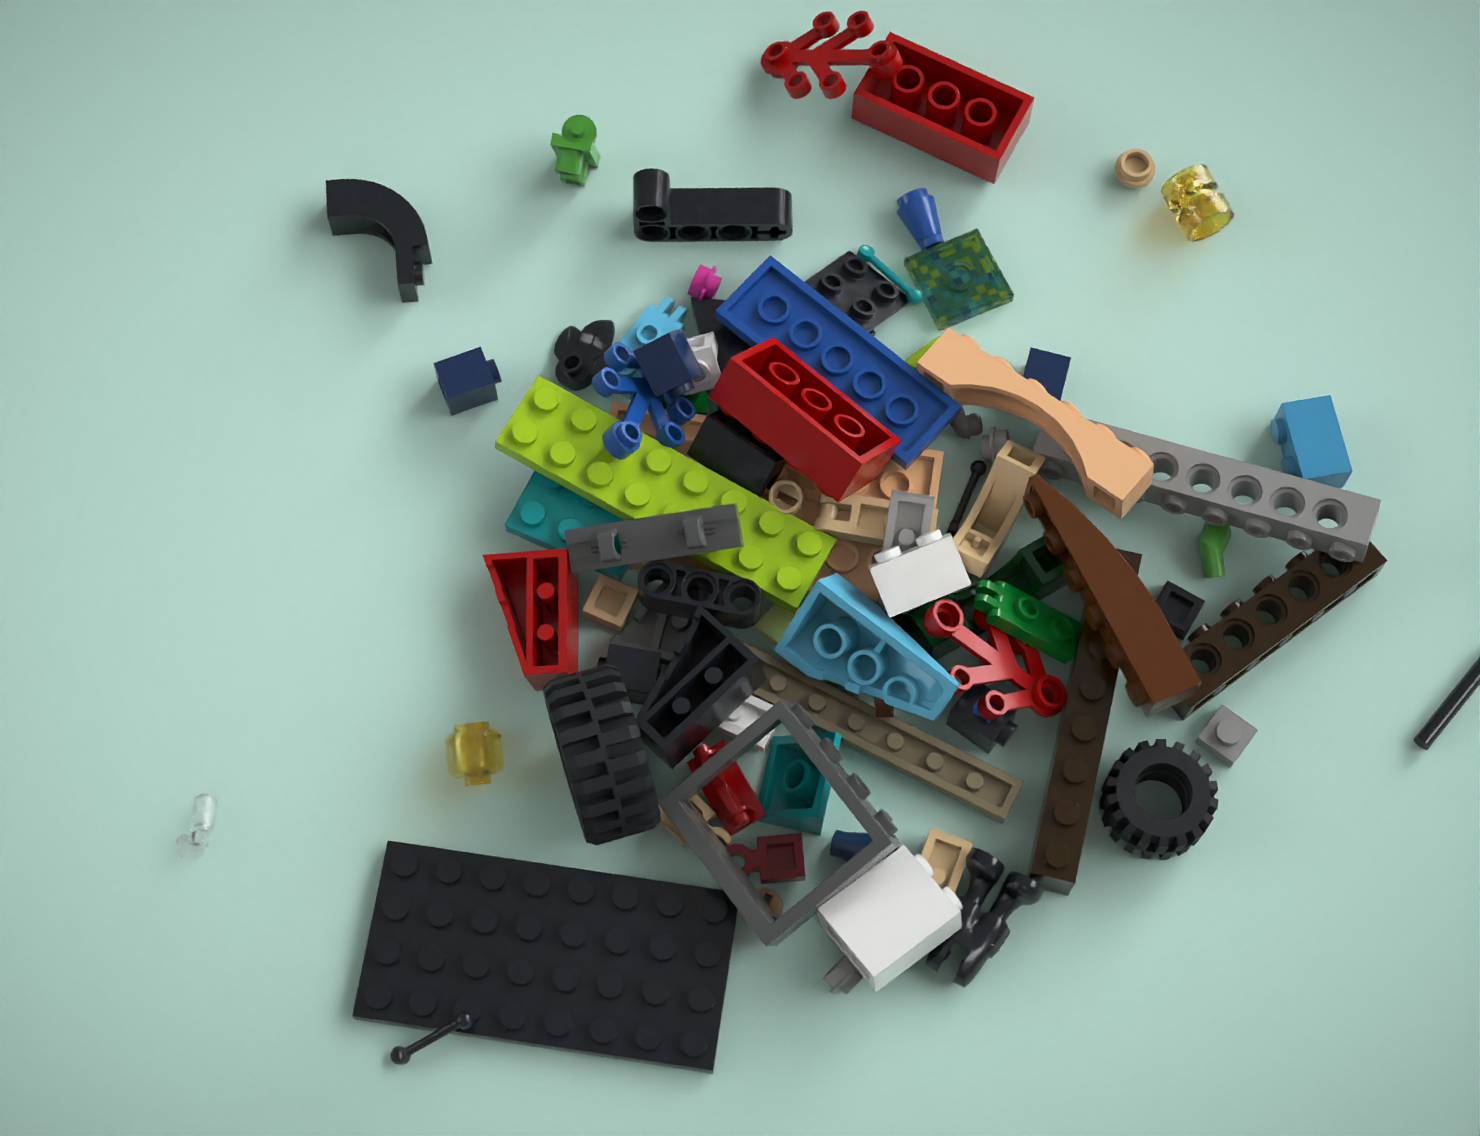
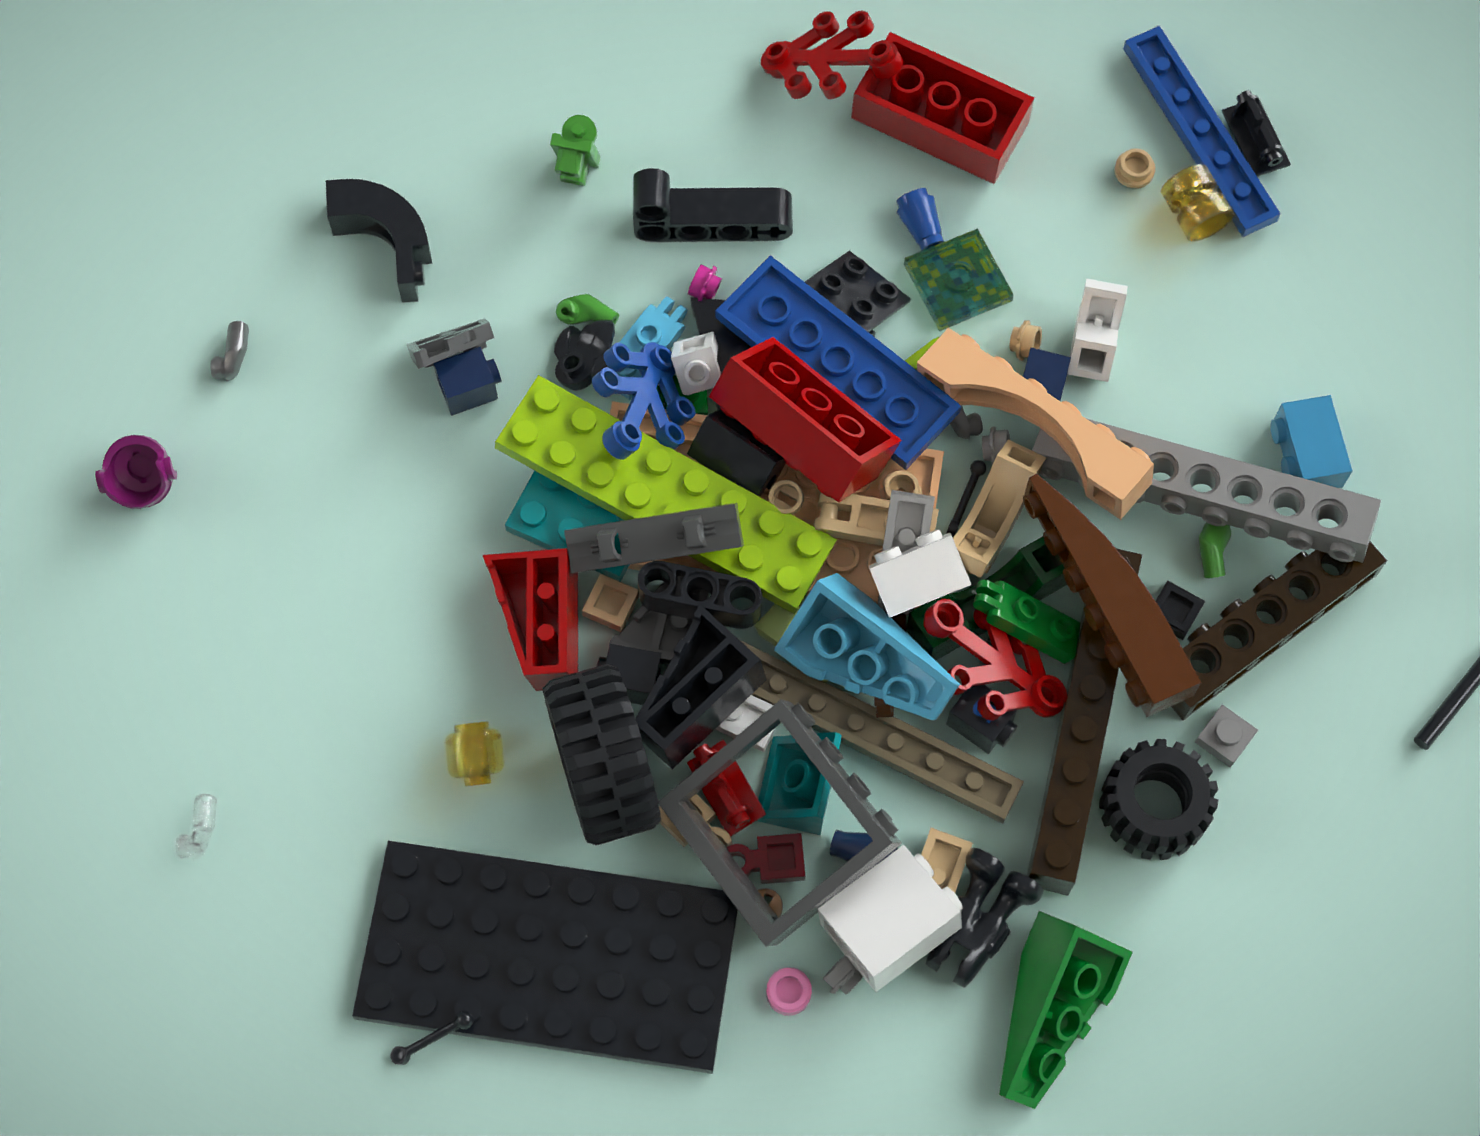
dark blue brick [633,329,704,399] -> none
teal hinge [857,245,923,305] -> none
none -> magenta cap [95,435,177,509]
none -> flat silver arm [210,321,249,381]
none -> dark grey wing [407,318,494,369]
none -> bright green arm [556,294,619,325]
none -> bright pink tile [766,968,812,1016]
none -> tan plate [880,470,922,500]
none -> green wedge [999,911,1133,1109]
none -> tan plate [1010,320,1042,361]
none -> white brick [1067,278,1128,382]
none -> blue plate [1123,25,1281,237]
none -> black hinge [1222,91,1291,176]

